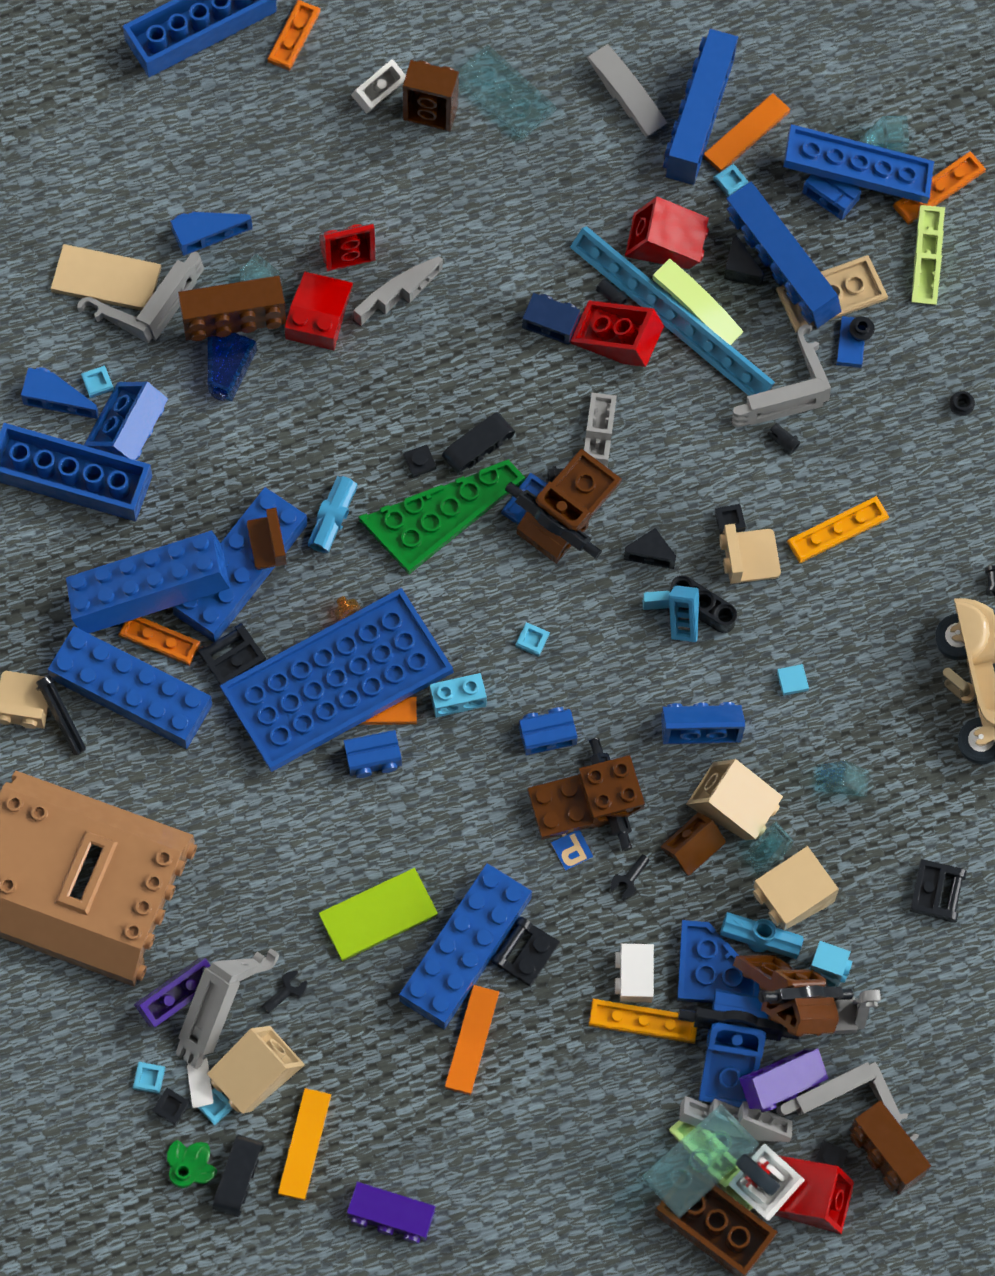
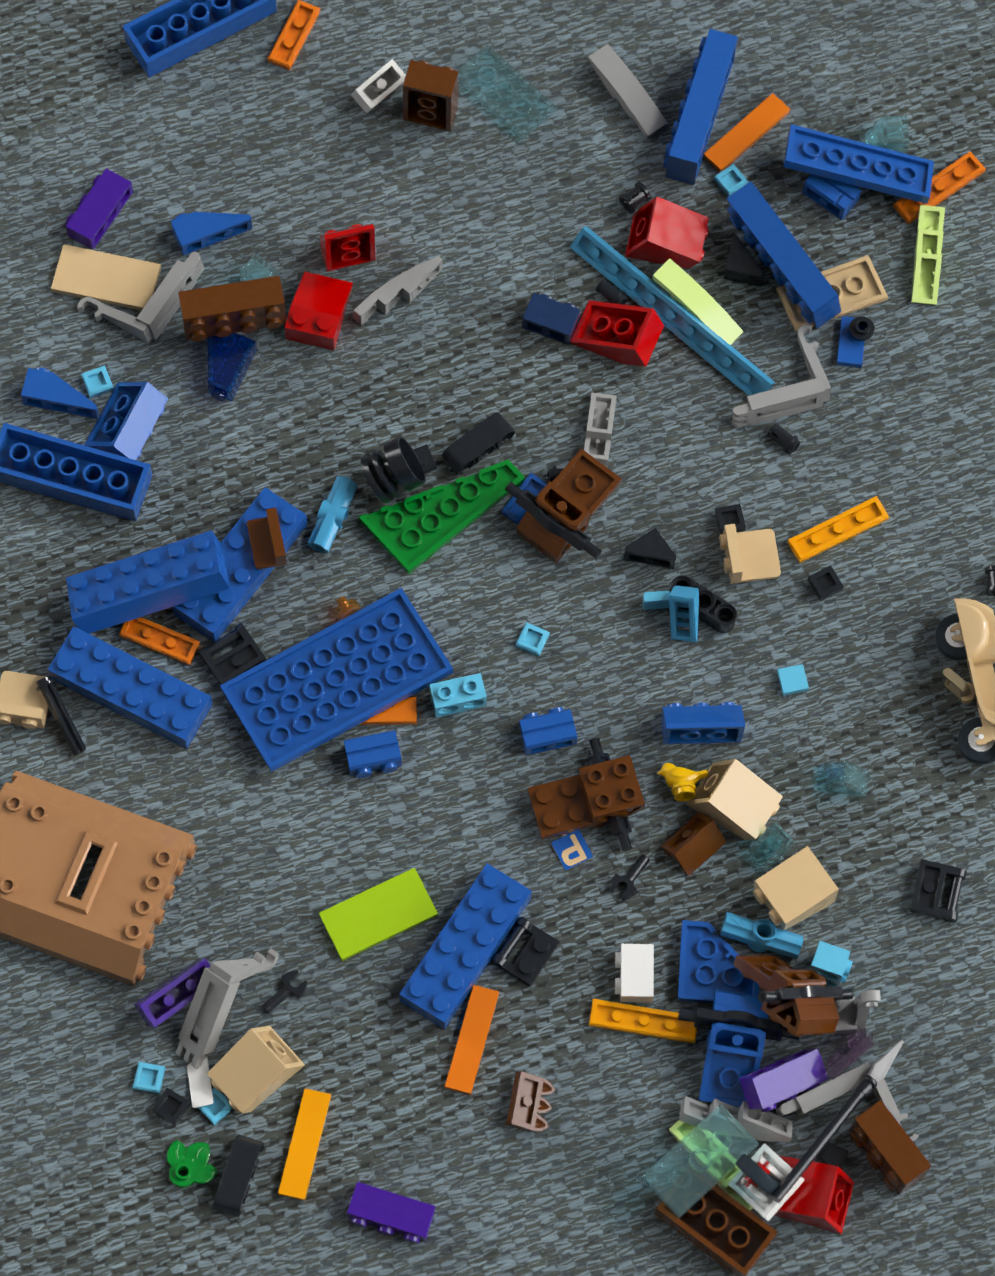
black plate [949,391,975,416] -> none
none -> dark purple brick [65,168,133,250]
none -> black wheel [361,436,426,504]
none -> plate [506,1071,555,1132]
none -> black bush [618,182,652,214]
none -> yellow animal [657,763,708,802]
none -> black piece [771,1040,904,1203]
none -> black plate [808,565,844,601]
none -> clear purple plate [825,1027,874,1080]

